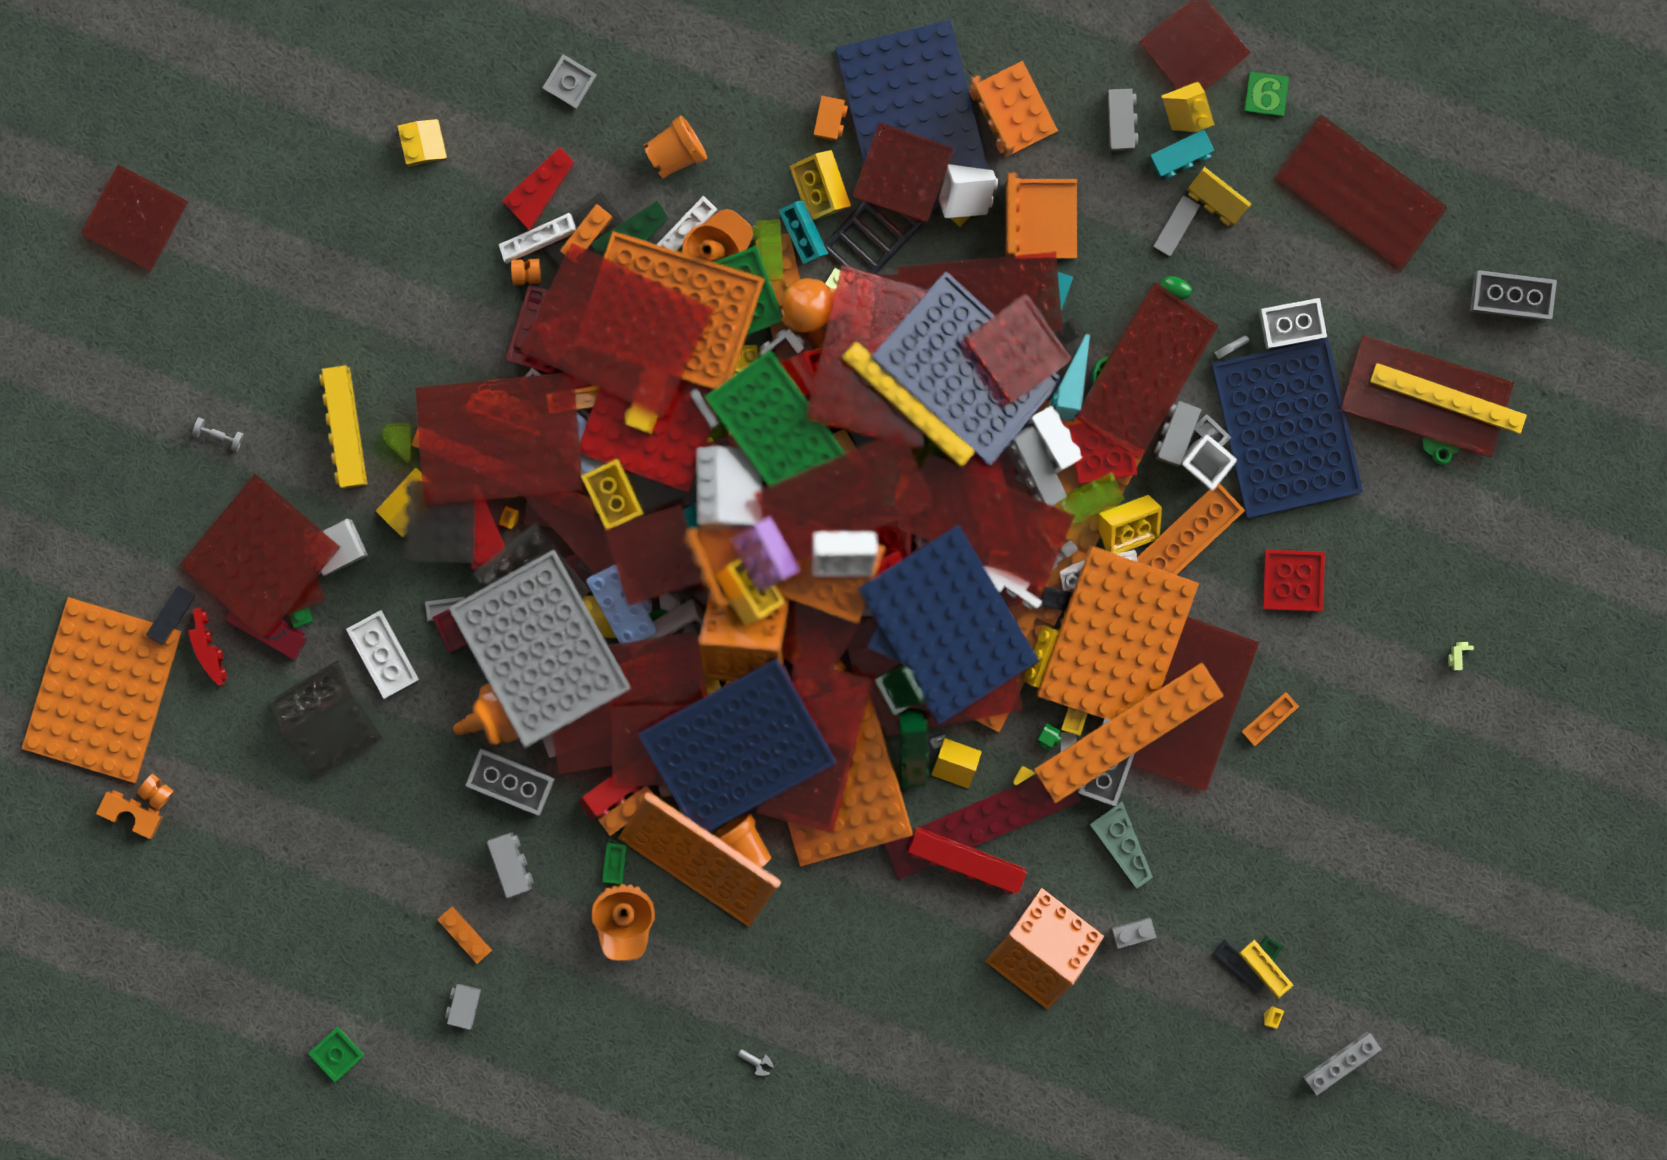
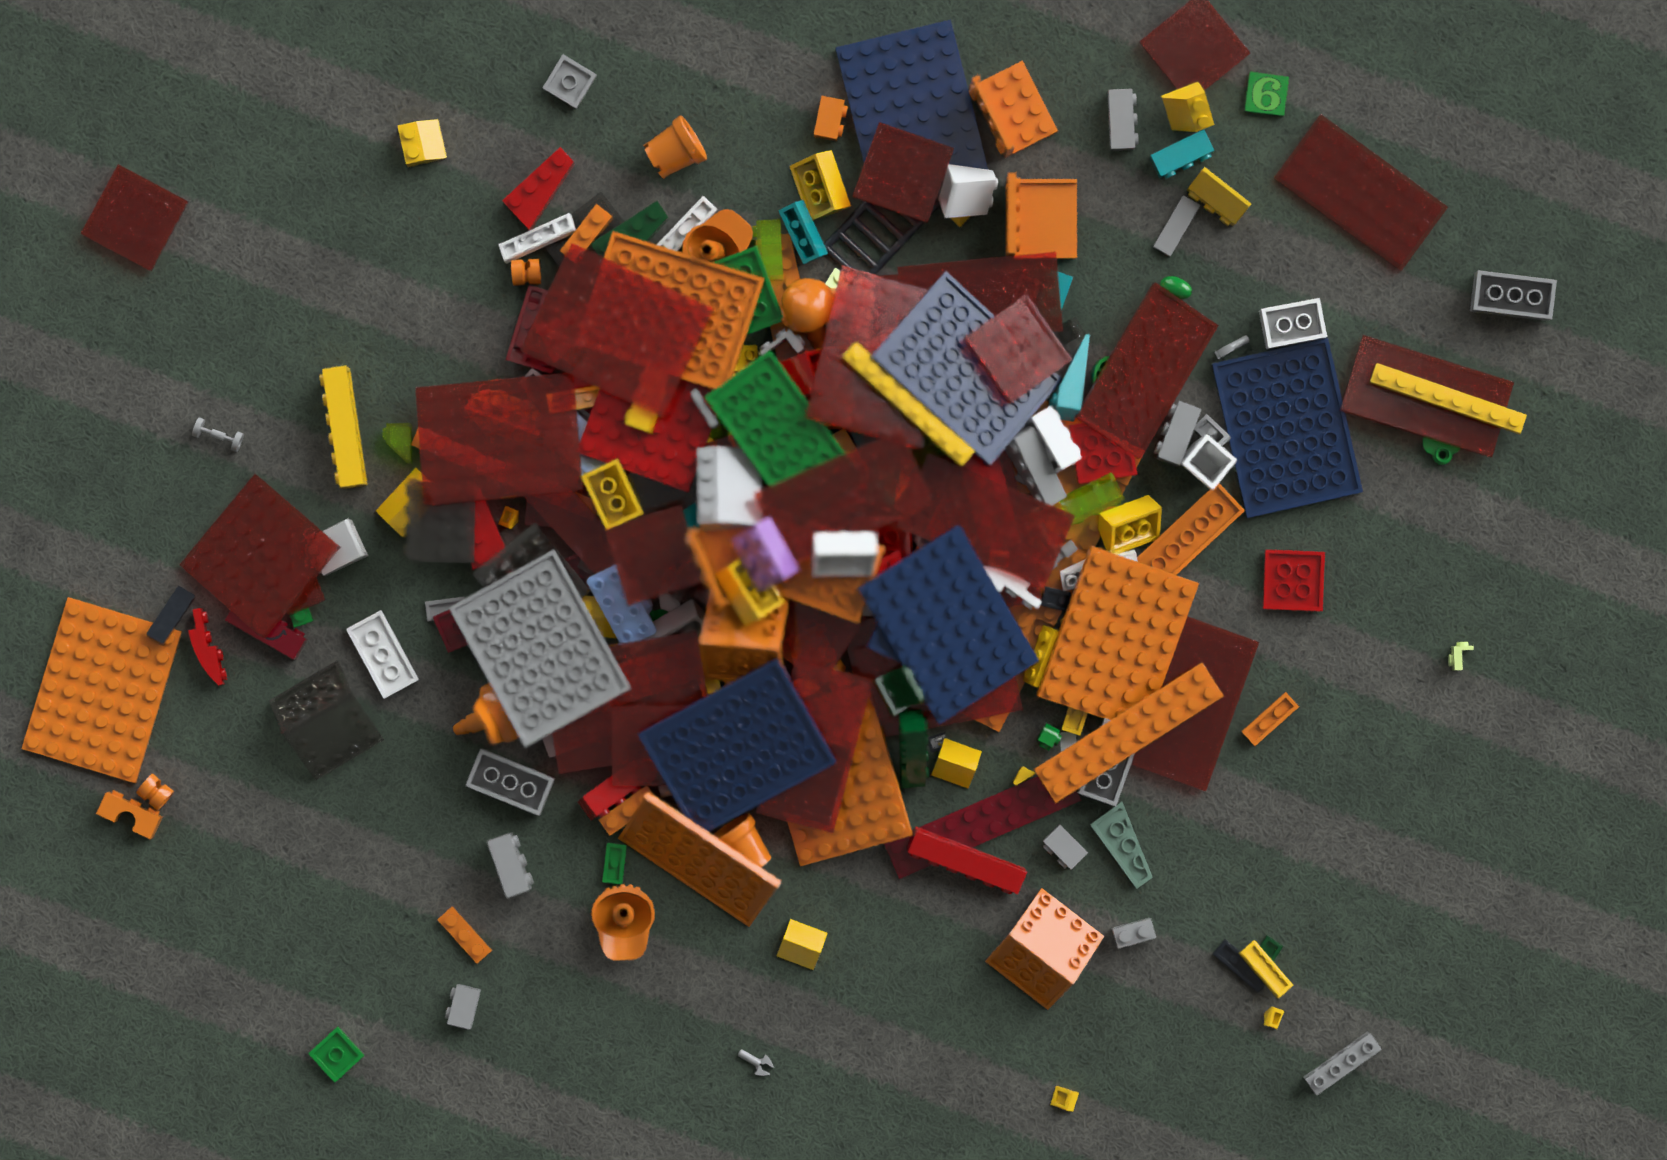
none -> yellow slope [777,919,827,970]
none -> light grey brick [1042,824,1088,869]
none -> yellow slope [1050,1086,1079,1112]

